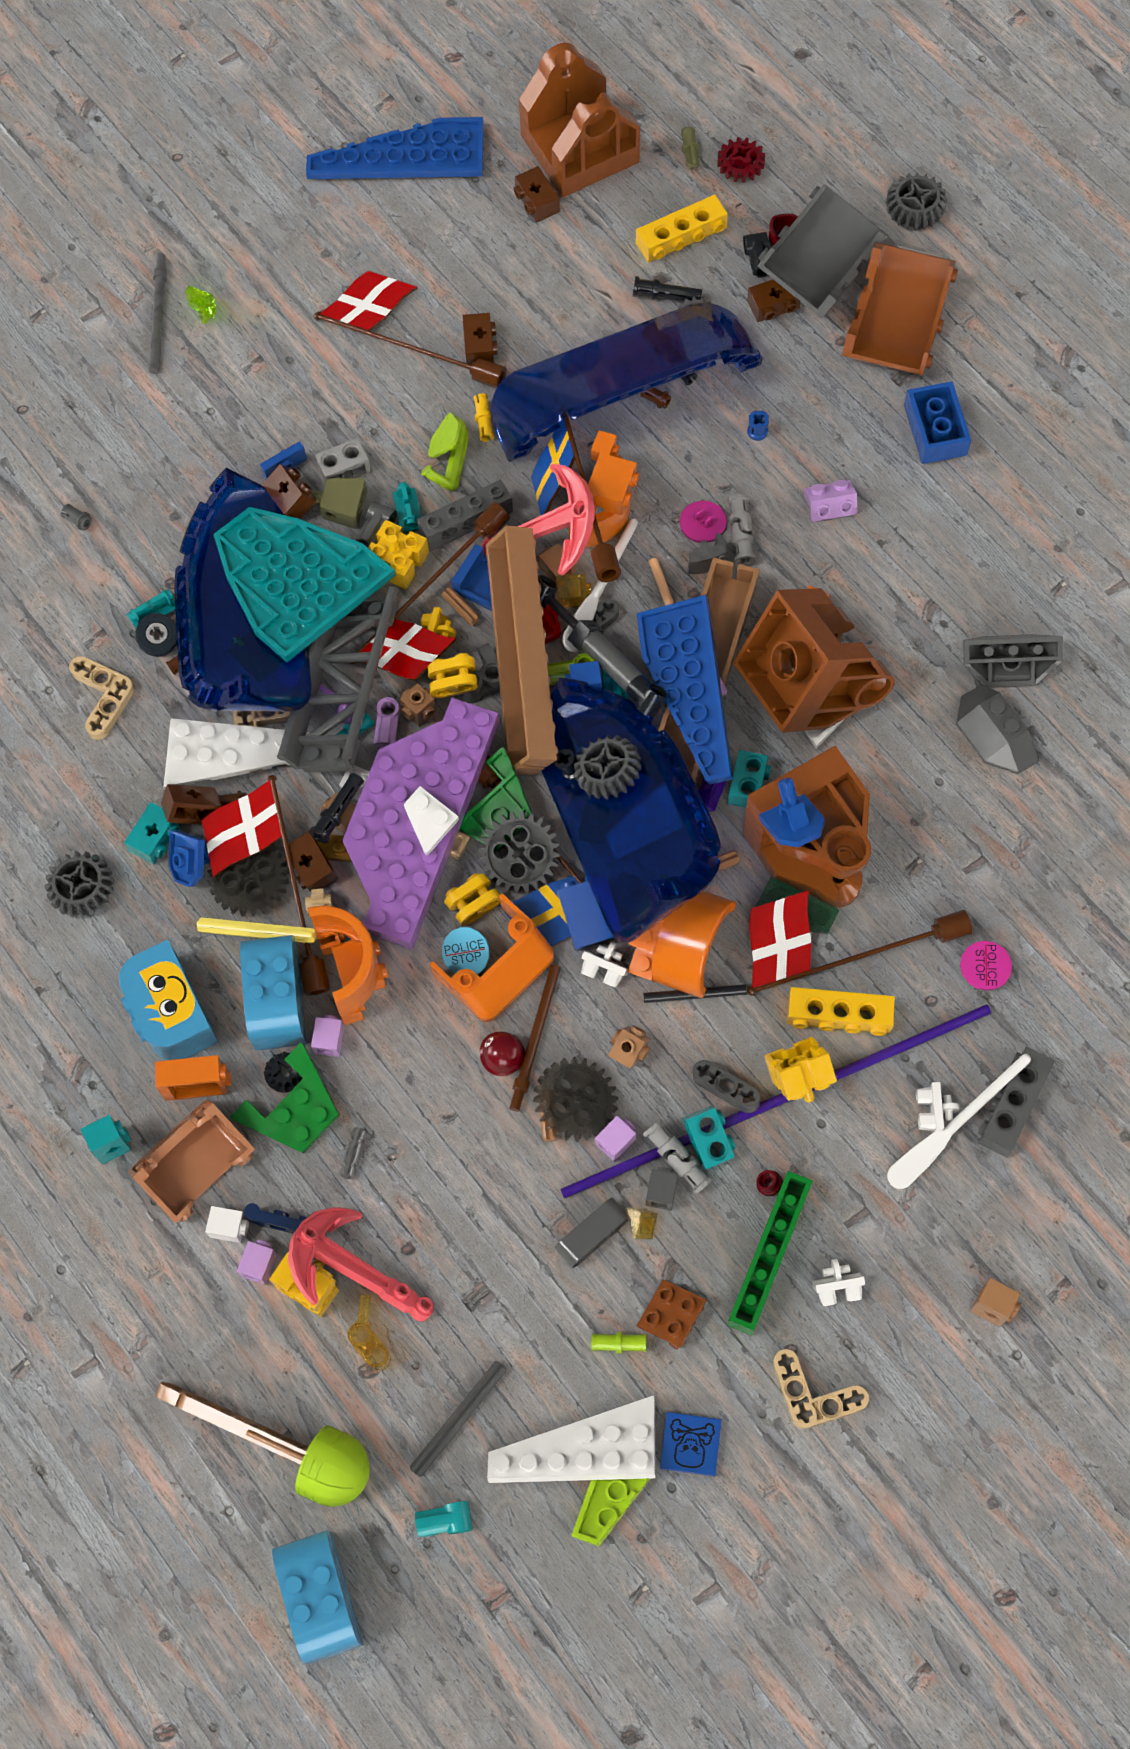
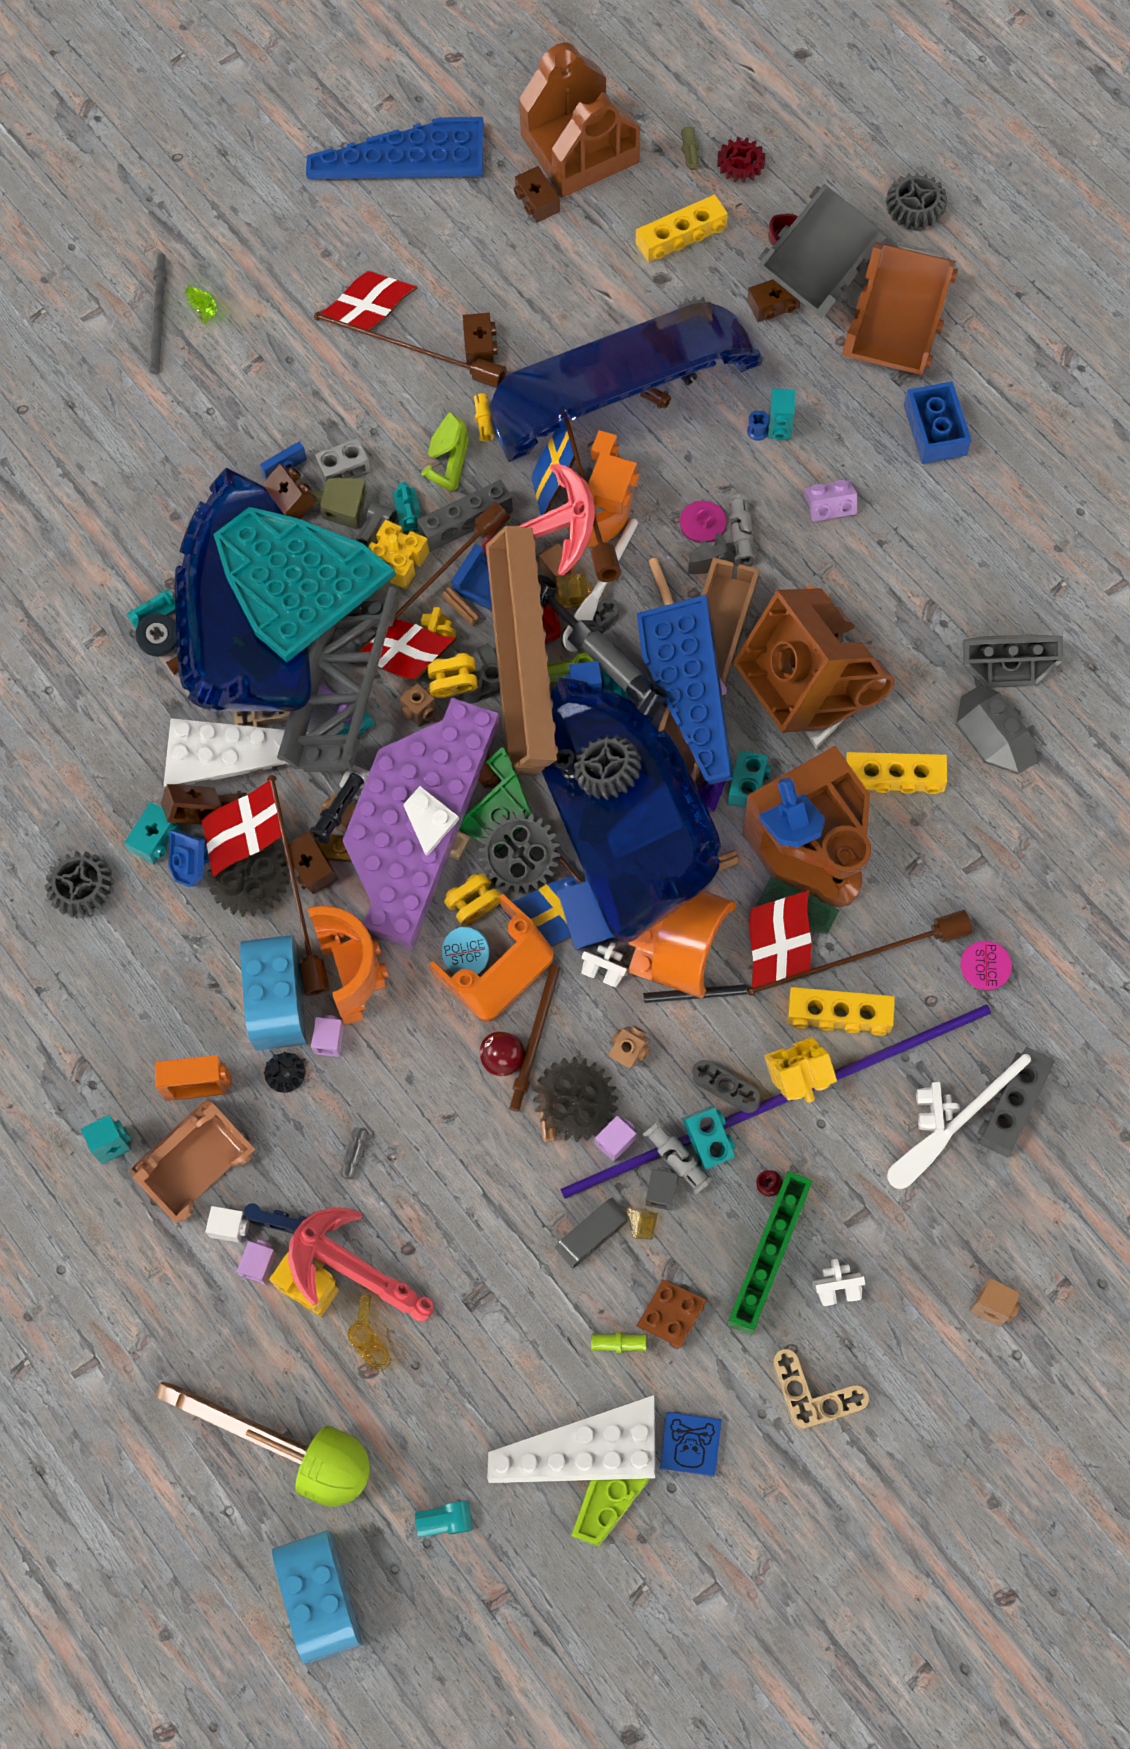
dark grey pin [61,504,92,530] -> none
tan beam [69,656,134,740] -> none
dark azure brick [119,940,218,1060] -> none
light yellow axle [197,917,317,943] -> none
green wing [230,1042,340,1153] -> none
tan gear [305,888,333,916] -> none
lavender piece [373,697,400,748] -> none
dark grey axle [410,1361,506,1477] -> none
black pin [633,276,702,301] -> none
black piece [743,232,769,278] -> none
none -> teal brick [768,388,795,440]
none -> yellow brick [845,752,947,794]

